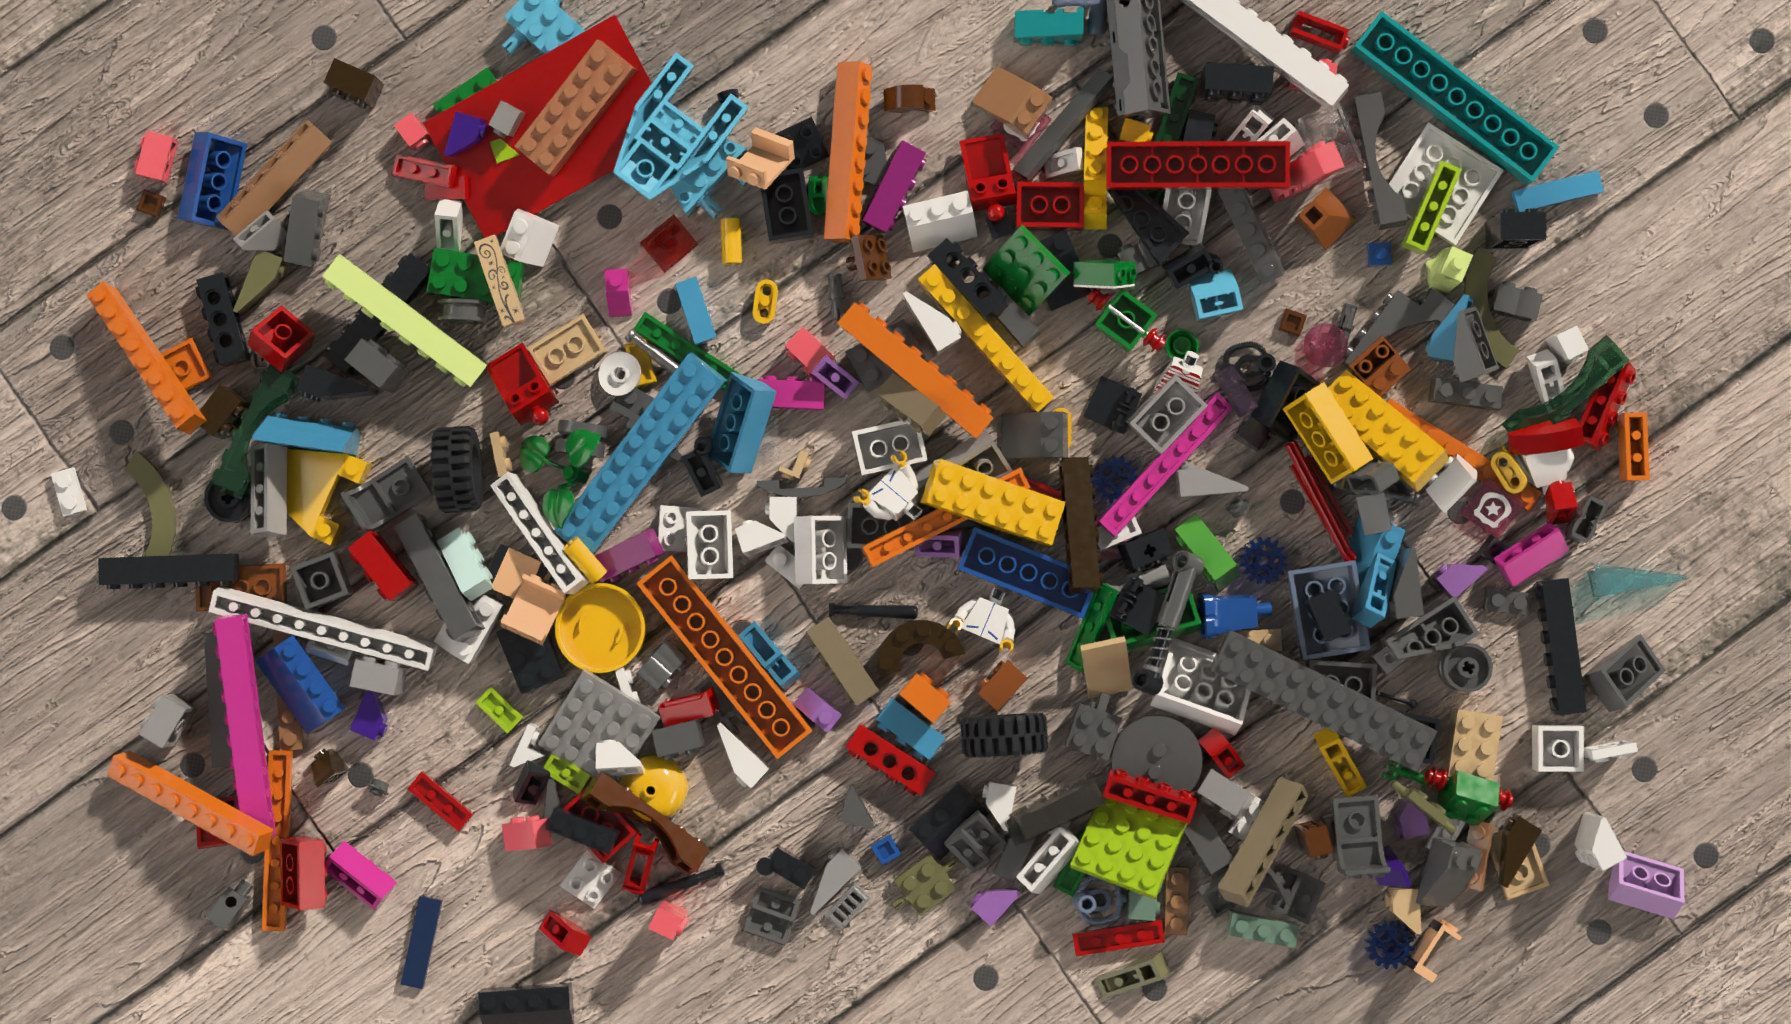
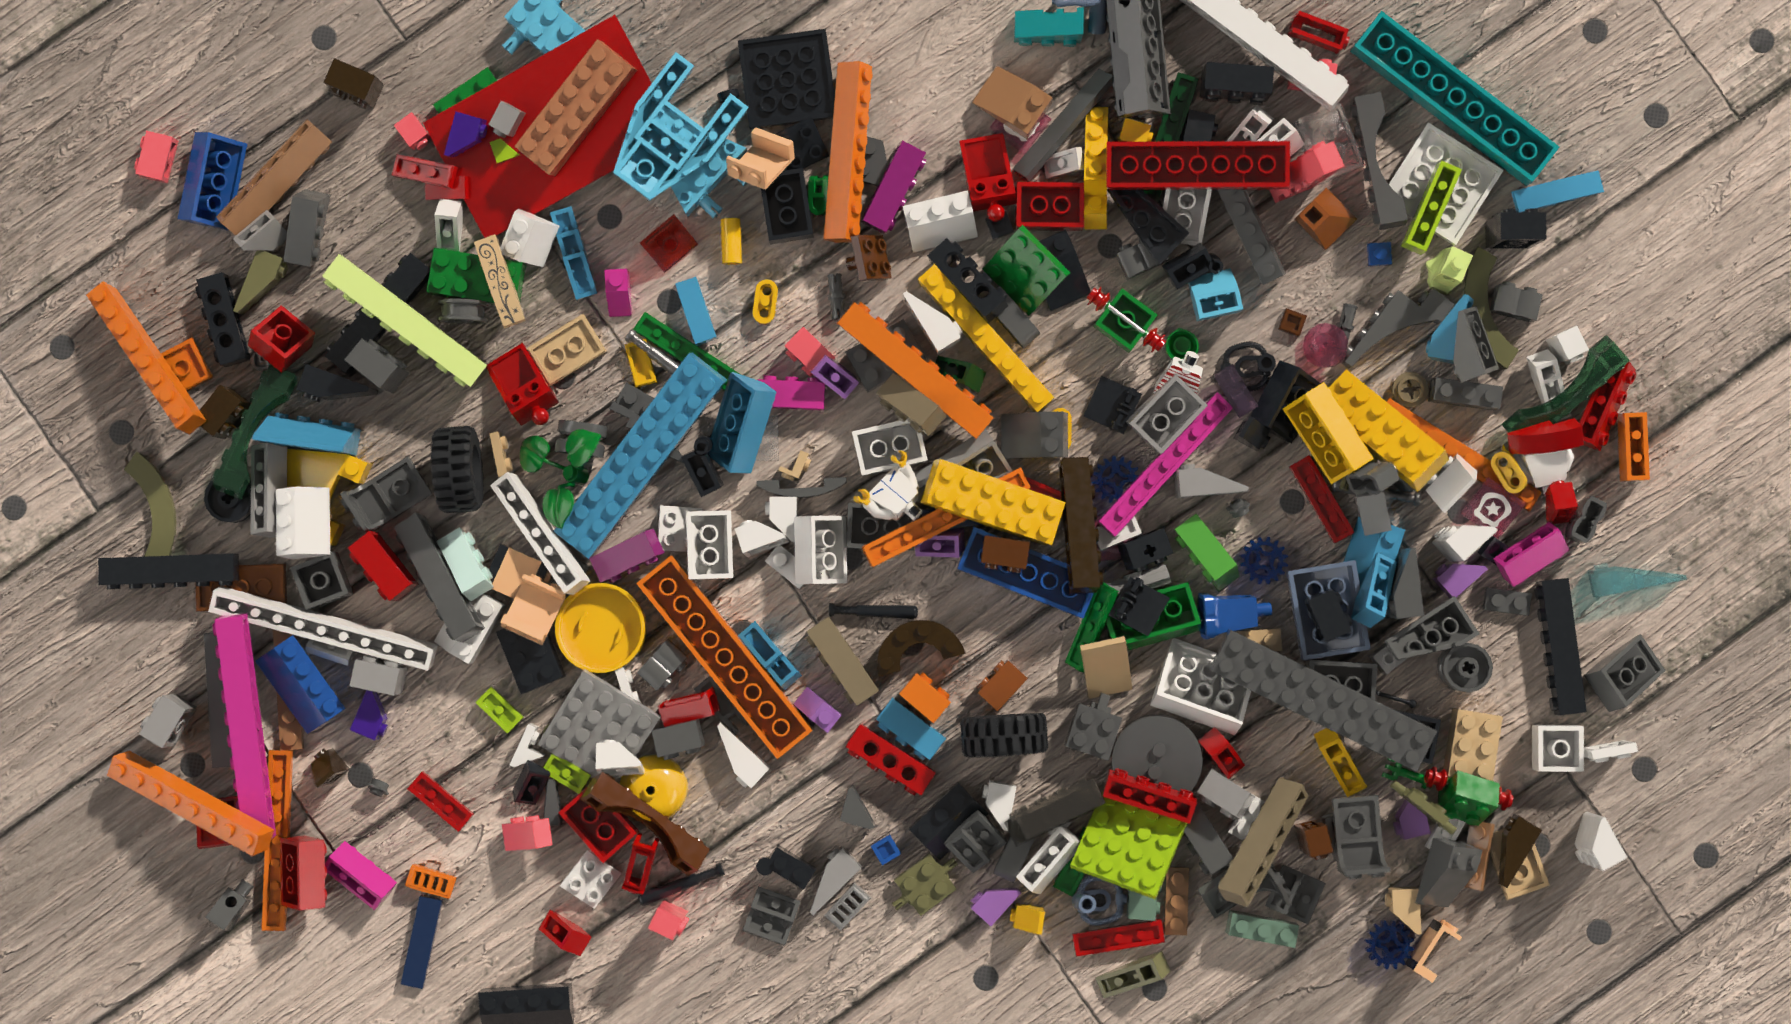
white plate [51,468,87,517] -> none
reddish brown tile [136,189,167,218] -> none
black brick [546,806,620,855] -> none
yellow piece [562,536,607,584] -> none
white dish [598,352,641,396] -> none
reddish brown brick [883,84,936,113] -> none
white torso [947,588,1015,655] -> none
green piece [1074,260,1137,289] -> none
piece [1132,550,1204,695] -> none
red axle [1285,441,1356,562] -> none
dark orange slope [1348,336,1411,397] -> none
dark purple slope [1368,845,1412,887] -> none
lavender slope [1608,851,1685,919] -> none
none -> white slope [276,487,330,560]
none -> orange slope [405,863,457,899]
none -> dark azure slope [550,206,597,300]
none -> black plate [738,29,835,130]
none -> dark green arch [935,355,986,393]
none -> reddish brown brick [980,536,1030,573]
none -> yellow slope [1009,903,1045,935]
none -> dark tan gear [1392,372,1428,407]
none -> white slope [1432,525,1498,562]

